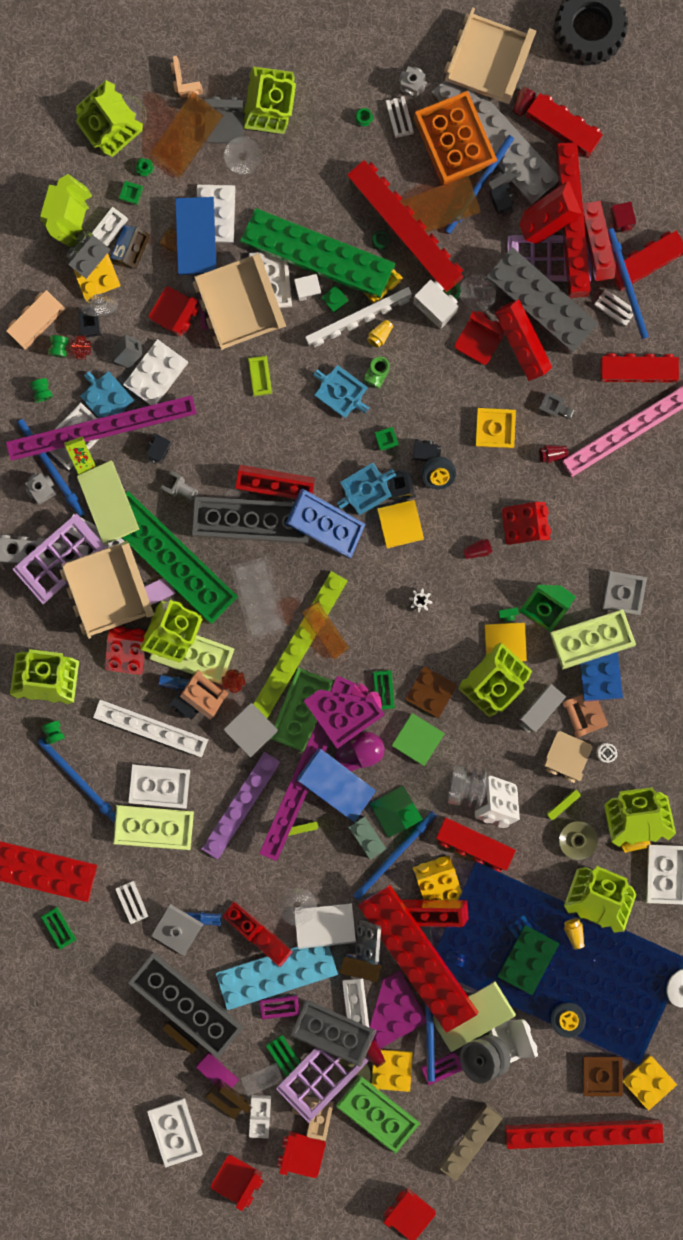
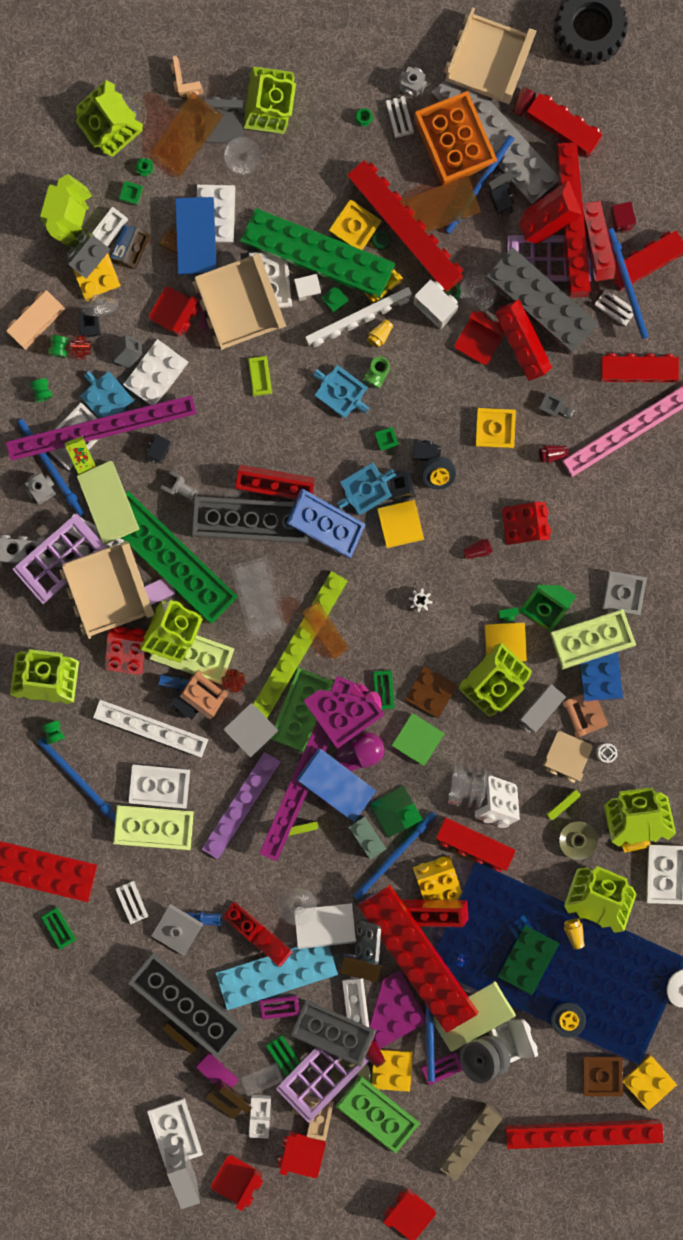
none -> light grey brick [164,1143,200,1209]
none -> yellow plate [329,199,382,250]

